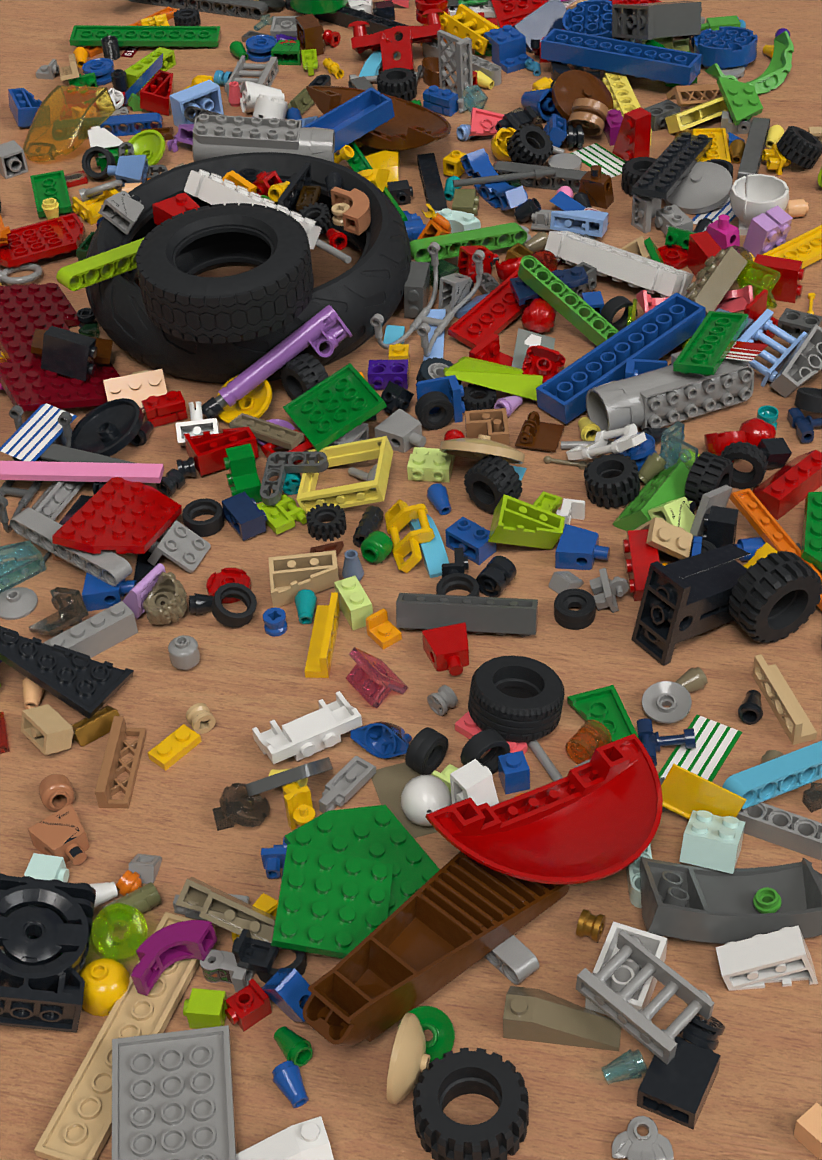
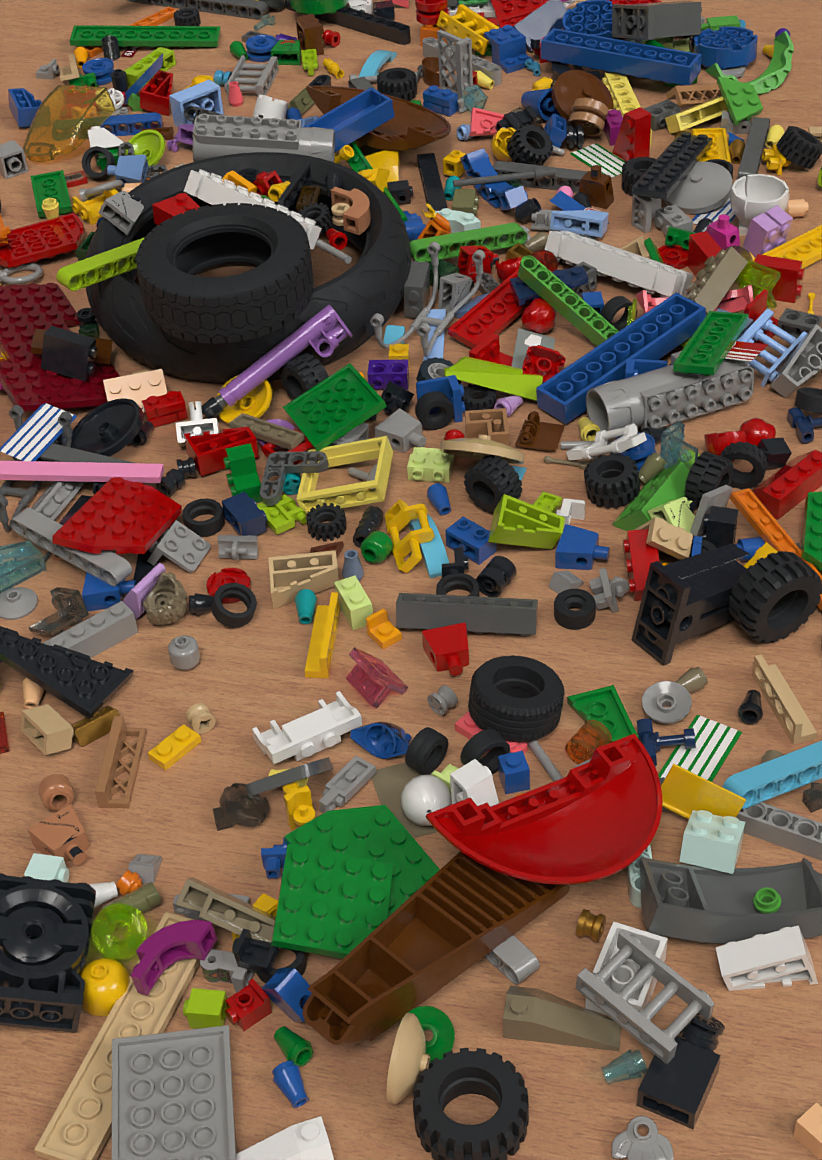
yellow hips [140,13,170,26] -> none
white cone [240,81,285,113] -> none
blue wheel [263,607,287,637] -> none
light grey plate [270,16,298,37] -> none
red piece [347,8,446,71] -> none
light grey tile [548,153,582,170] -> none
teal wheel [757,405,779,430] -> none
none -> light grey hips [217,535,259,560]

